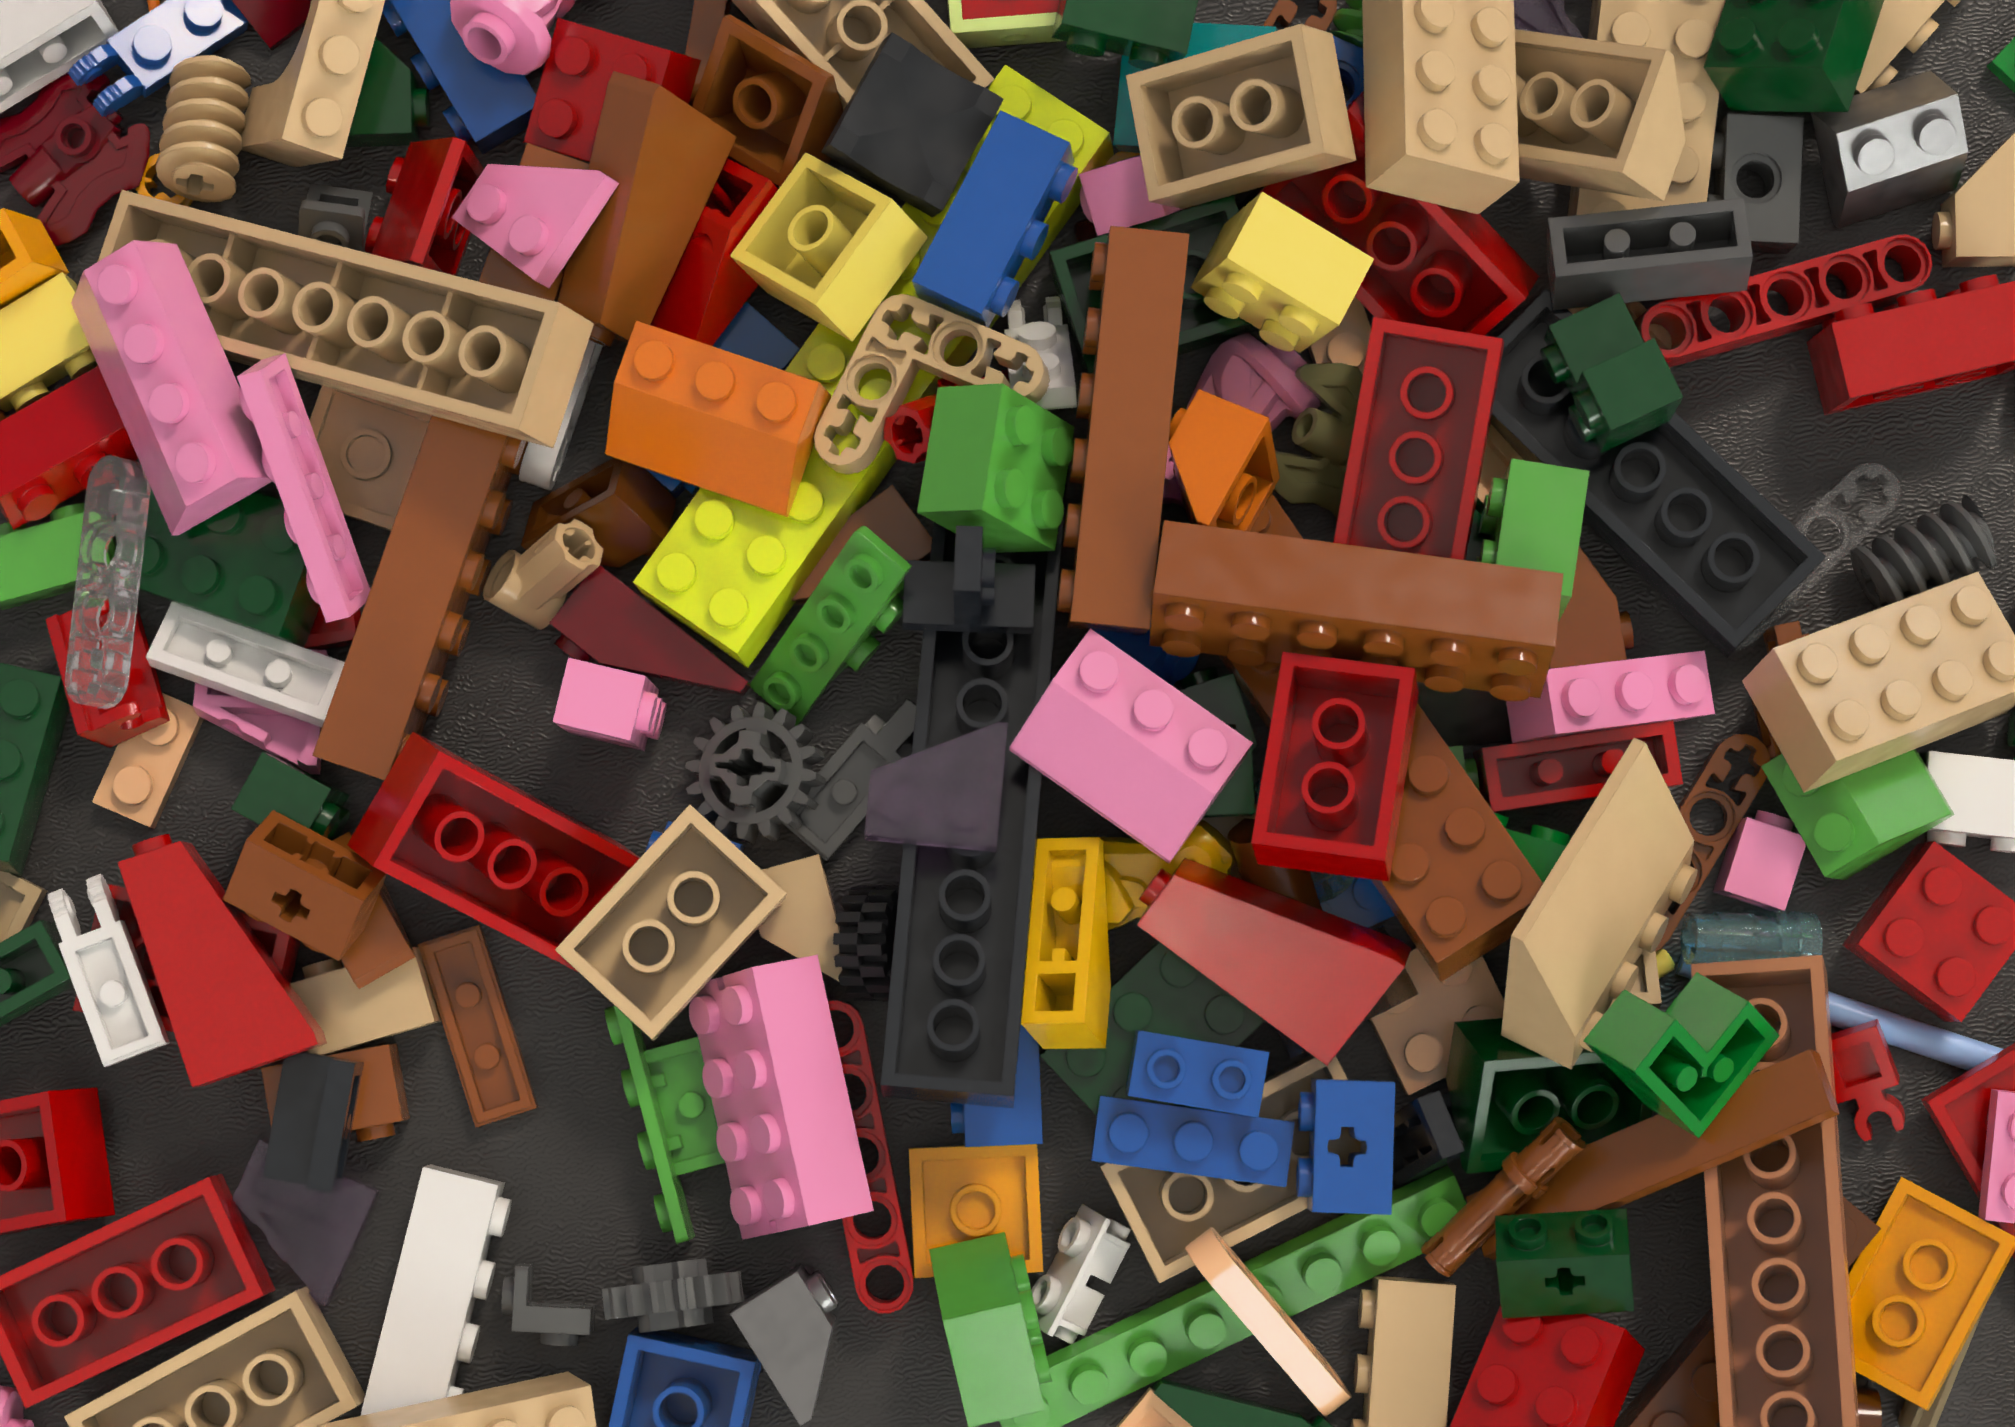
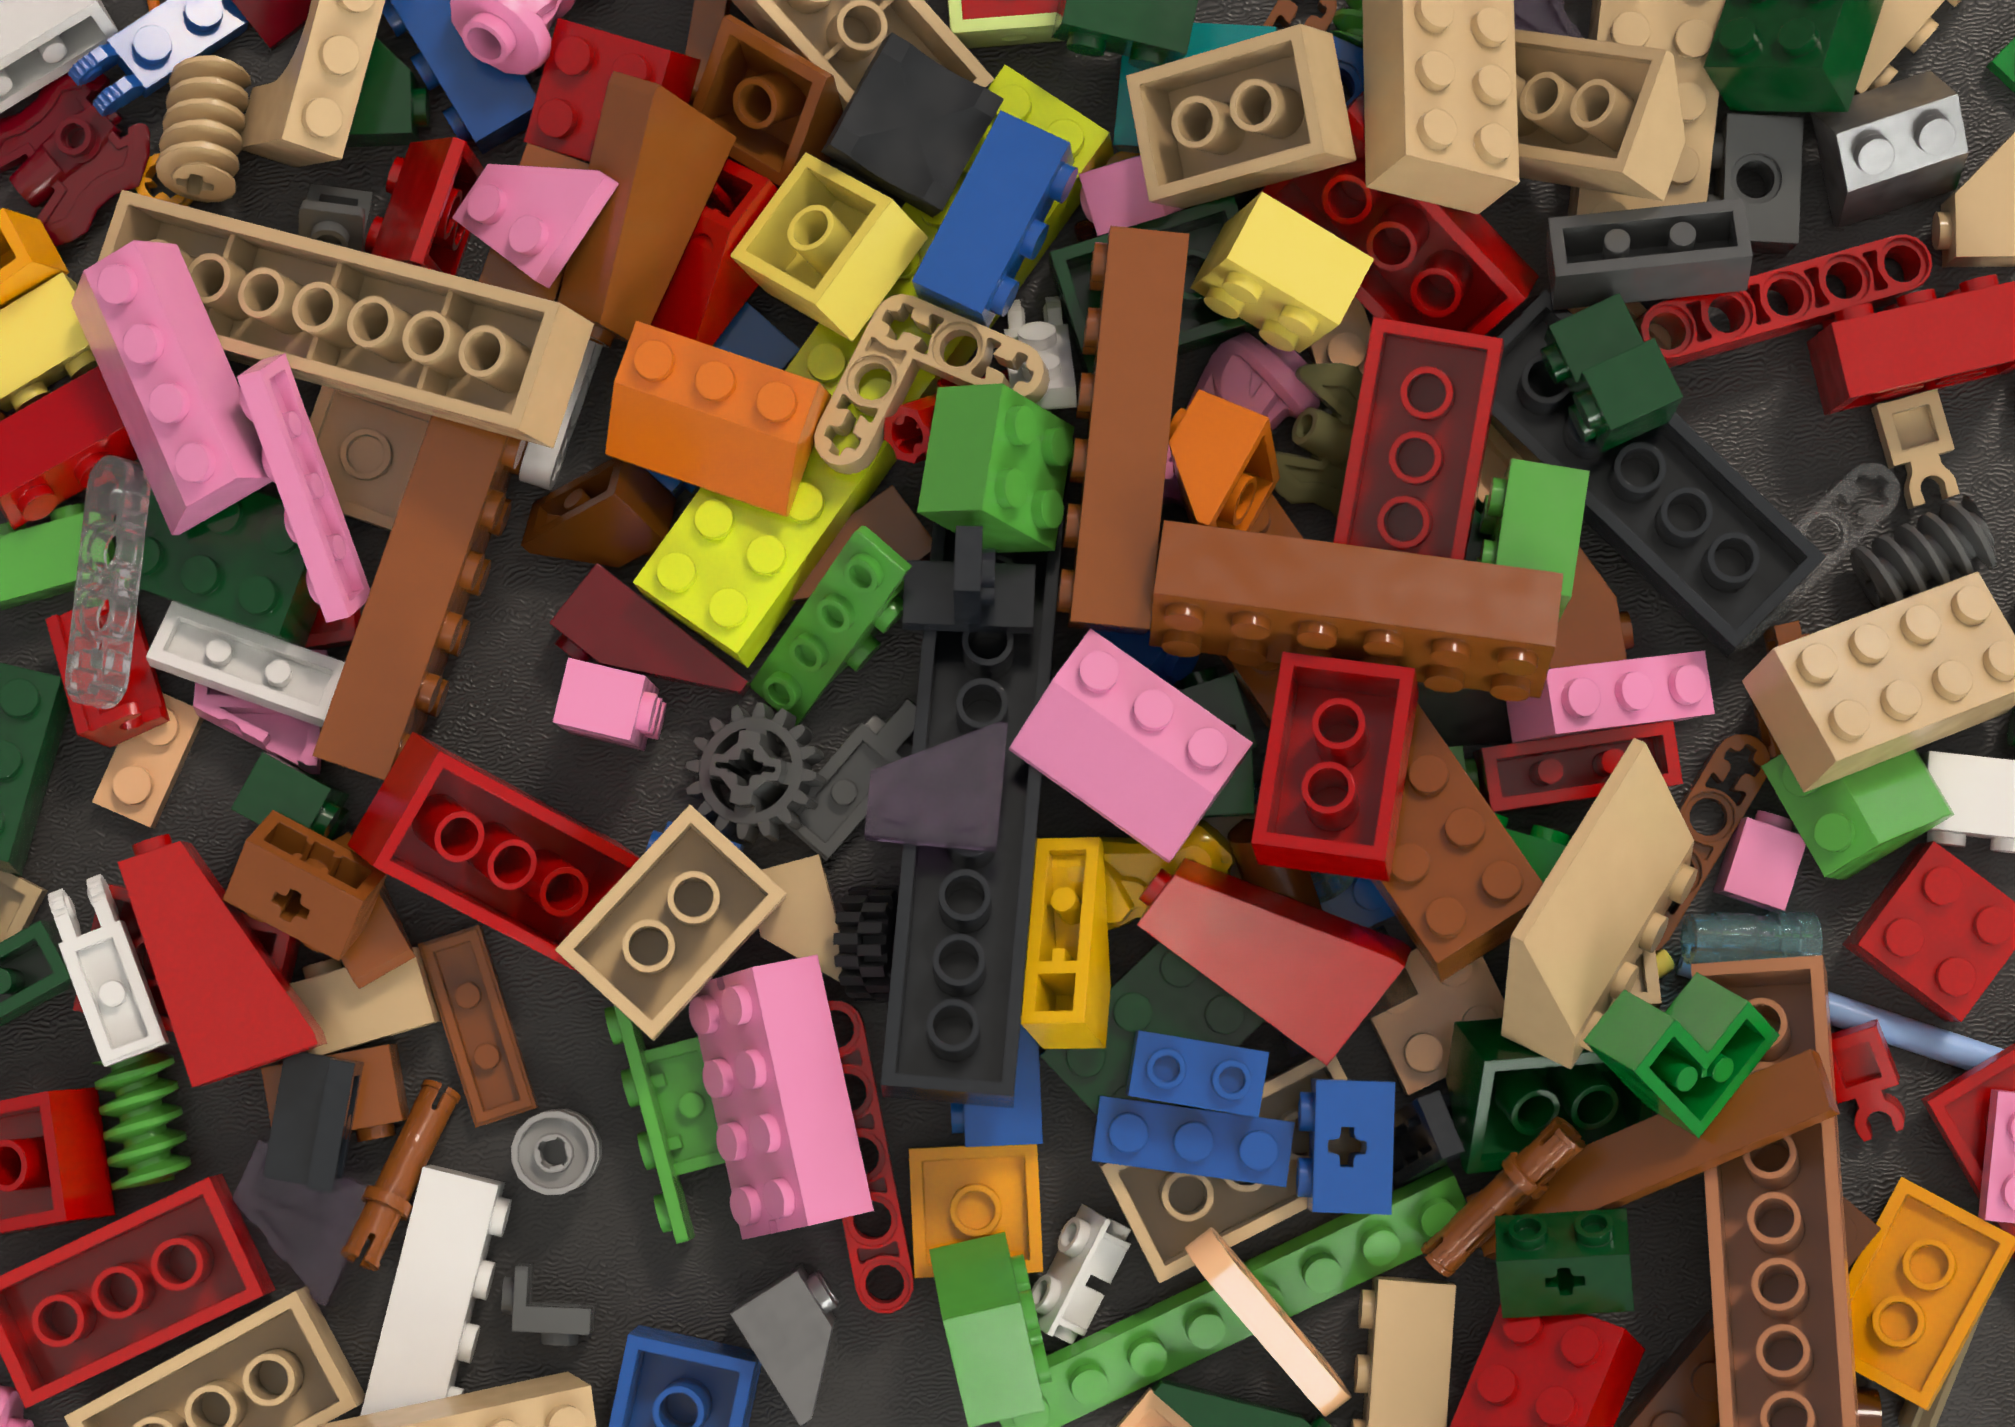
tan piece [483,519,603,630] -> none
dark grey gear [601,1258,744,1333] -> none
none -> bright green piece [91,1052,191,1191]
none -> dark orange pin [340,1079,461,1271]
none -> light grey wheel [511,1109,602,1195]
none -> tan plate [1871,389,1960,509]

